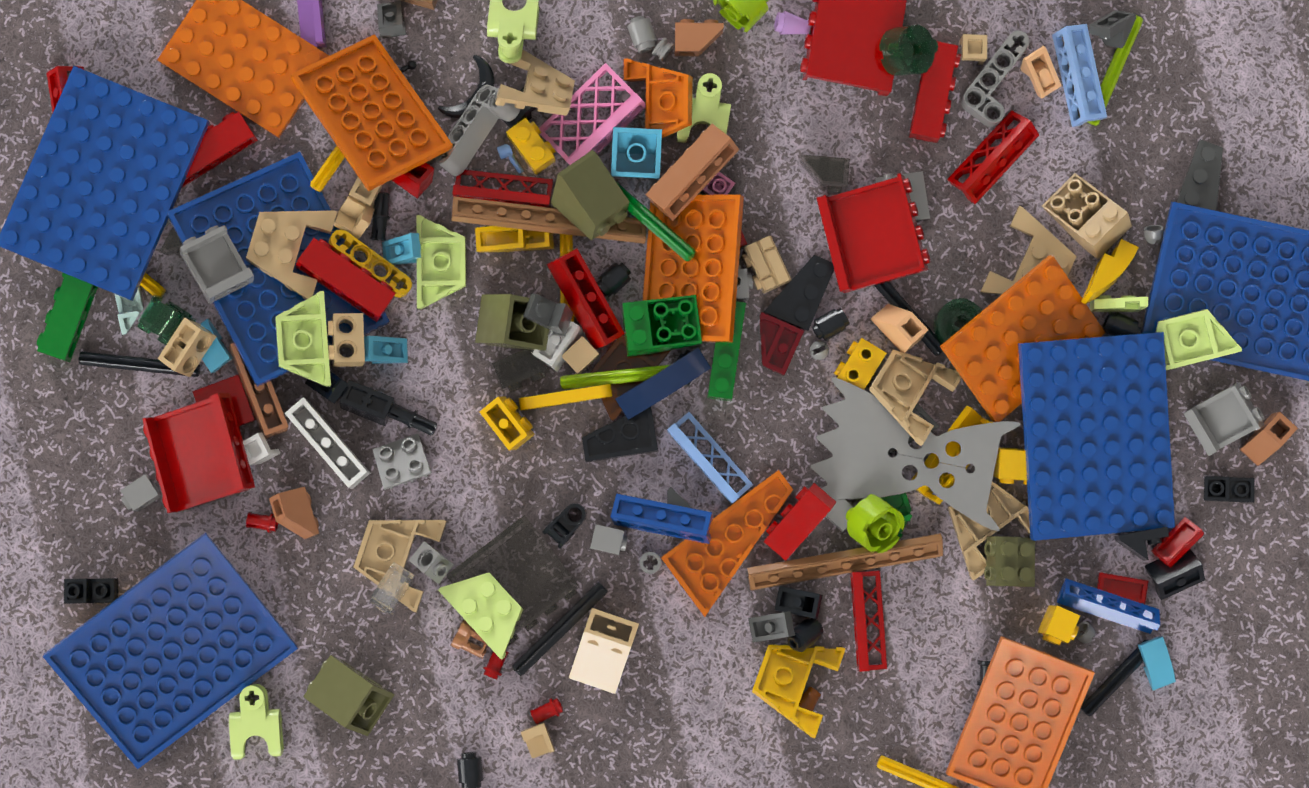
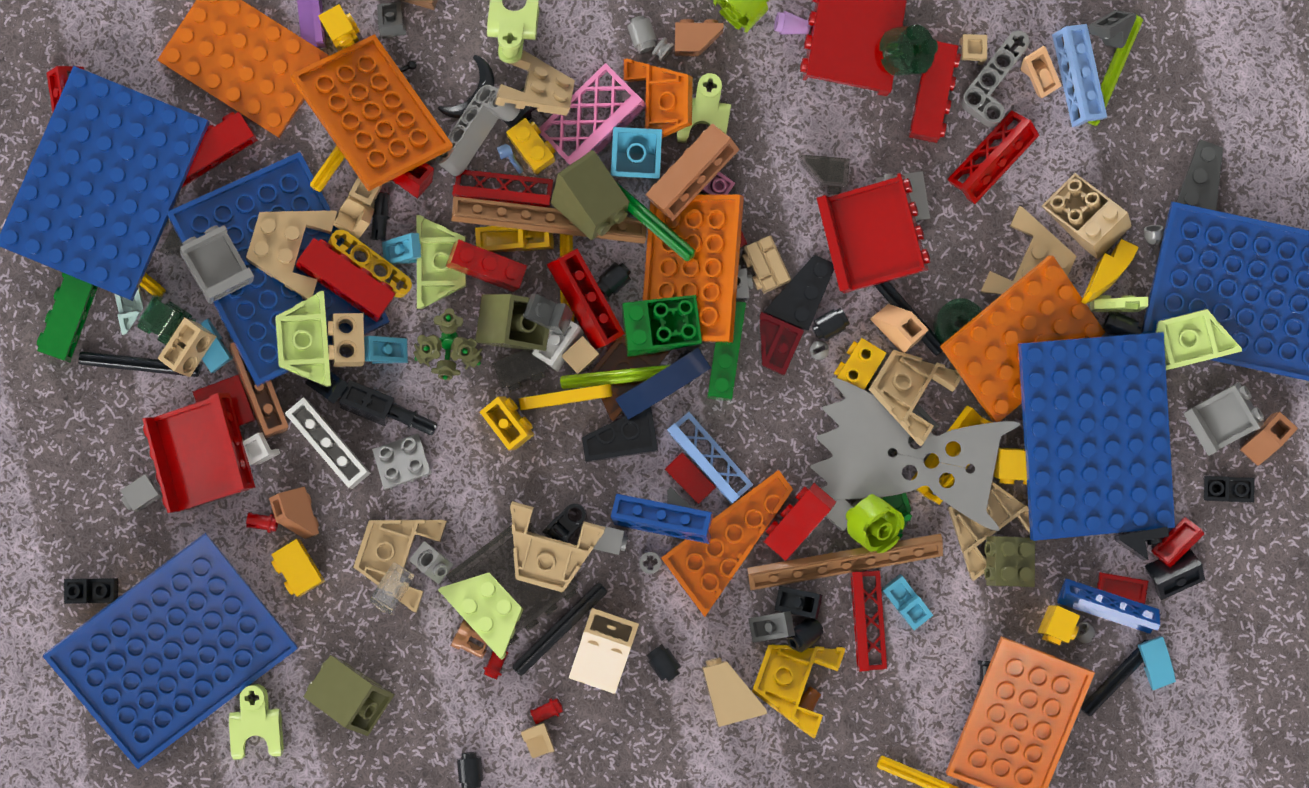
none -> yellow brick [271,539,325,597]
none -> yellow brick [318,4,360,51]
none -> olive plant [413,308,483,380]
none -> red brick [446,240,527,292]
none -> tan wing [510,501,605,592]
none -> black brick [646,644,681,682]
none -> red tile [664,453,716,504]
none -> tan slope [702,657,767,727]
none -> medium azure slope [881,574,933,630]

